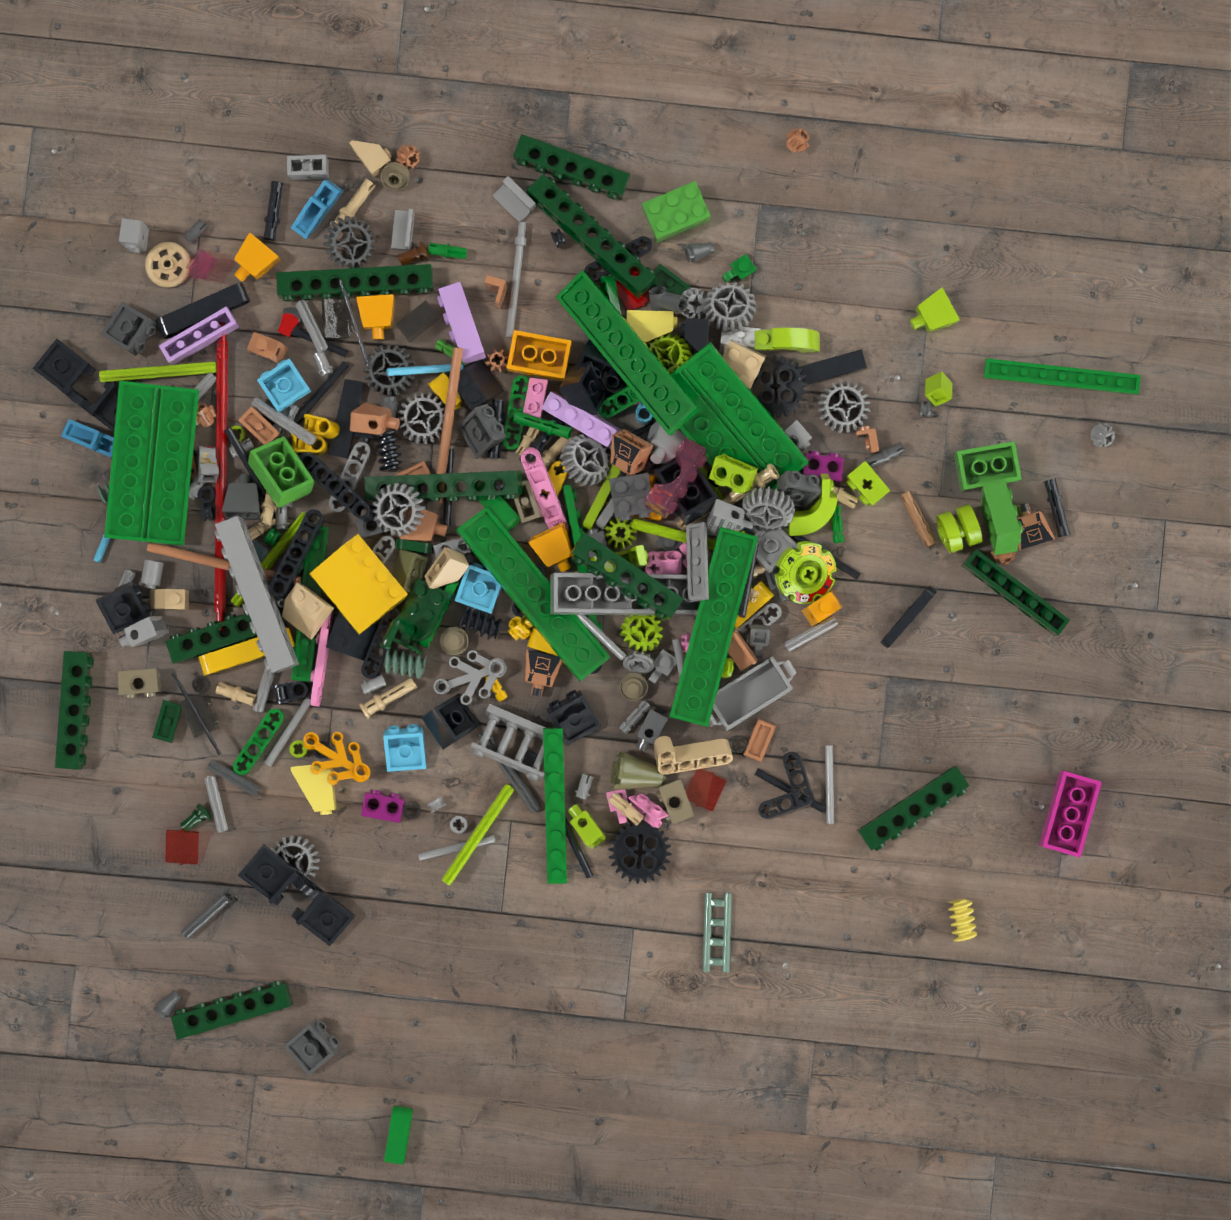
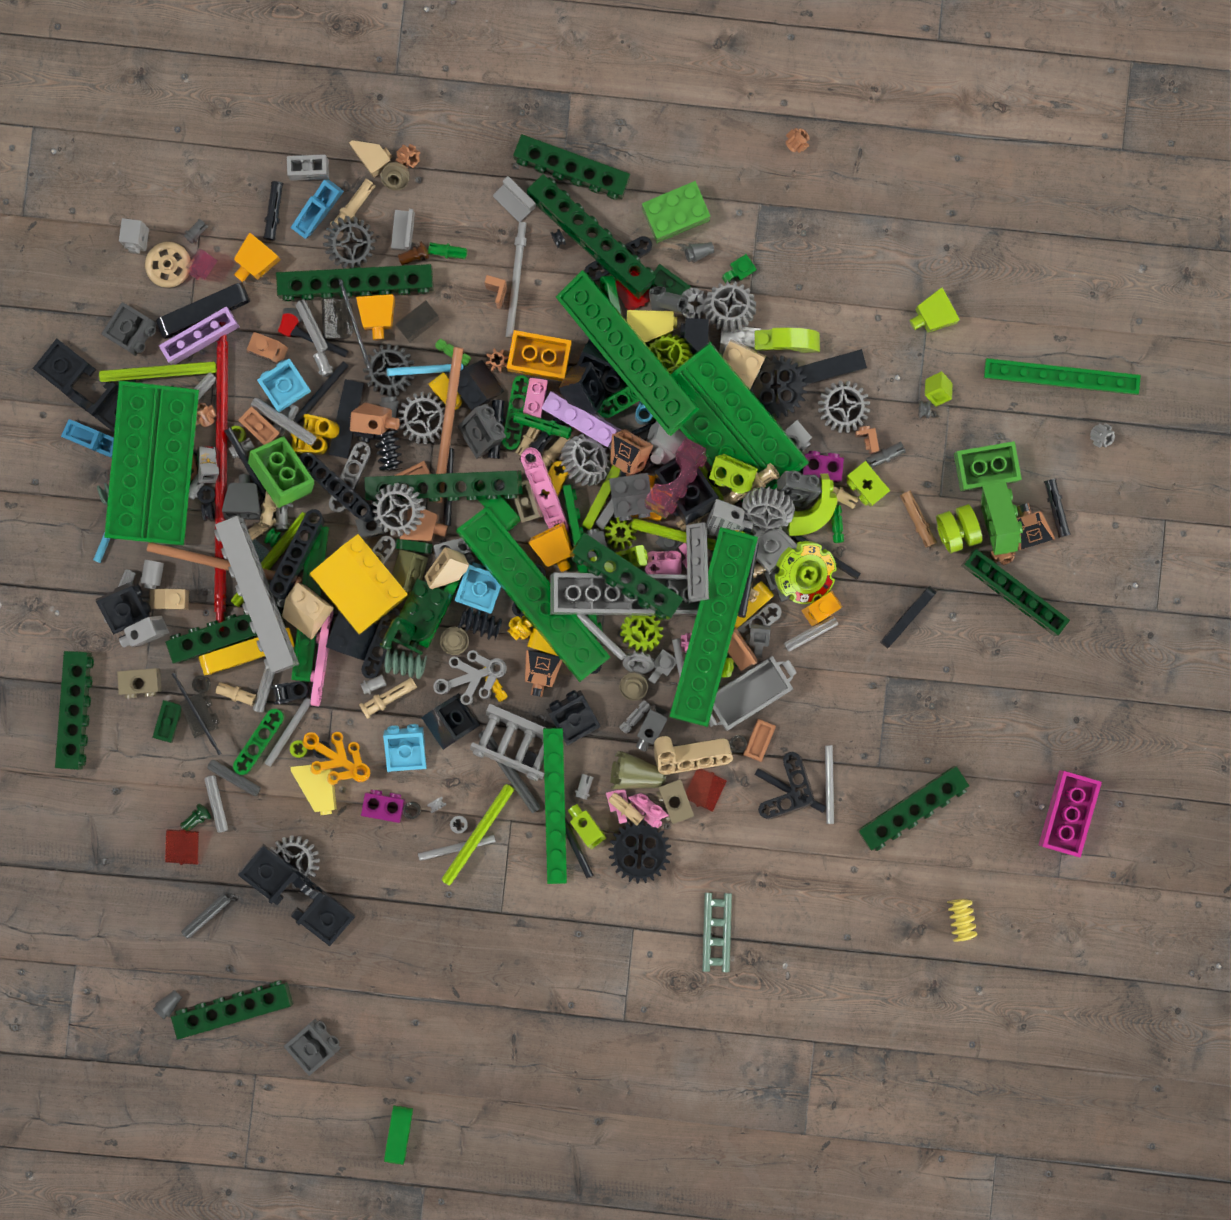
lavender brick [437,282,486,365] -> none

